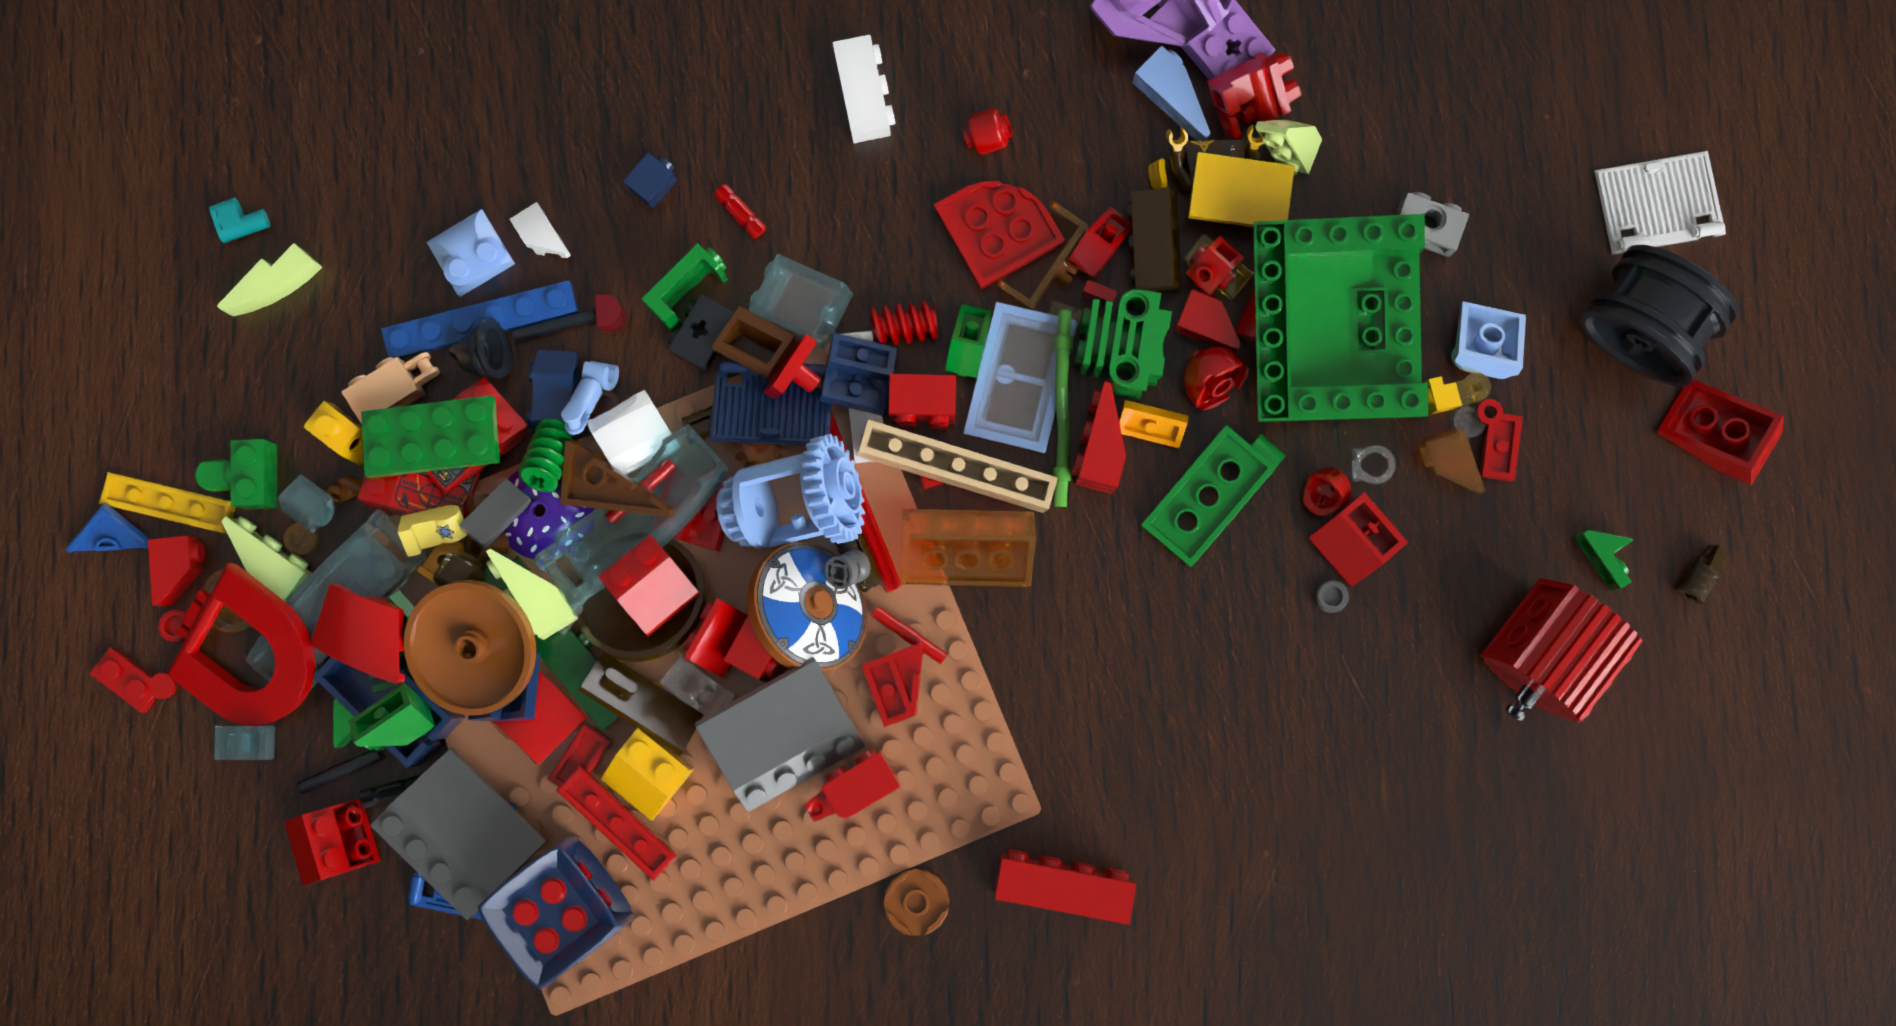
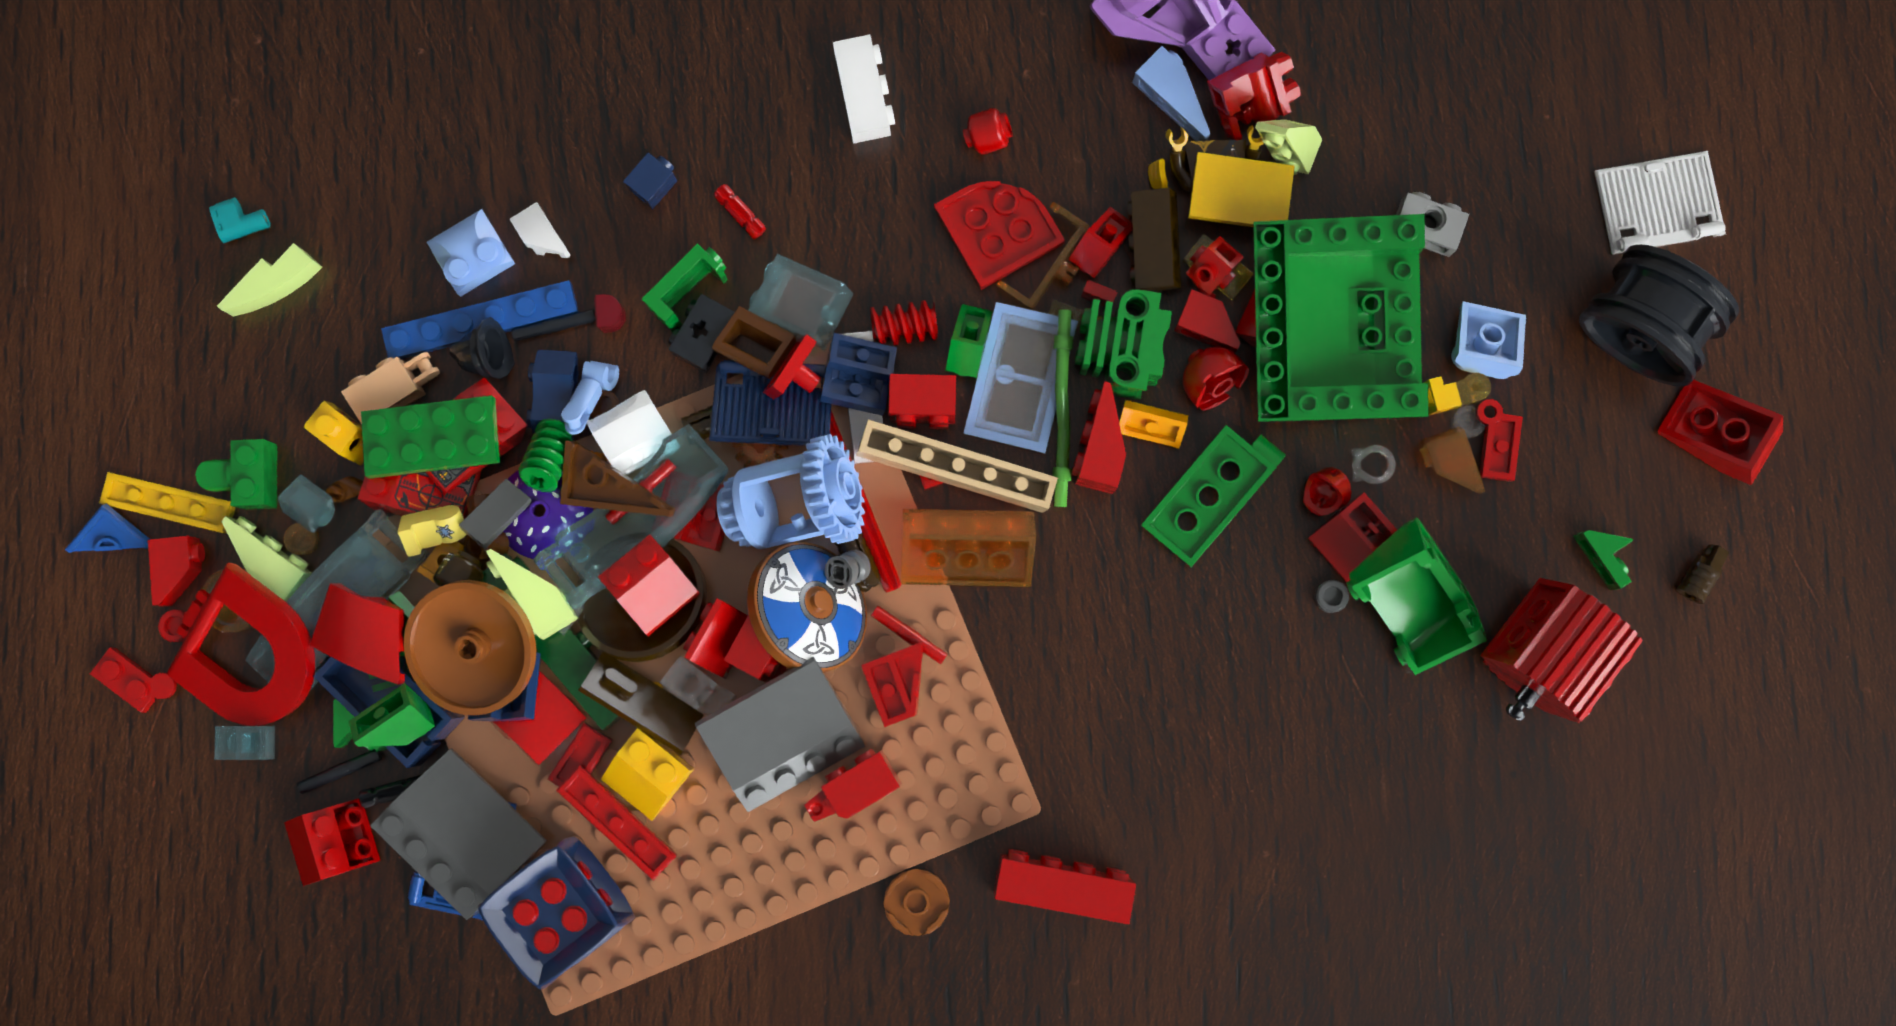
none -> green windscreen [1346,517,1487,675]

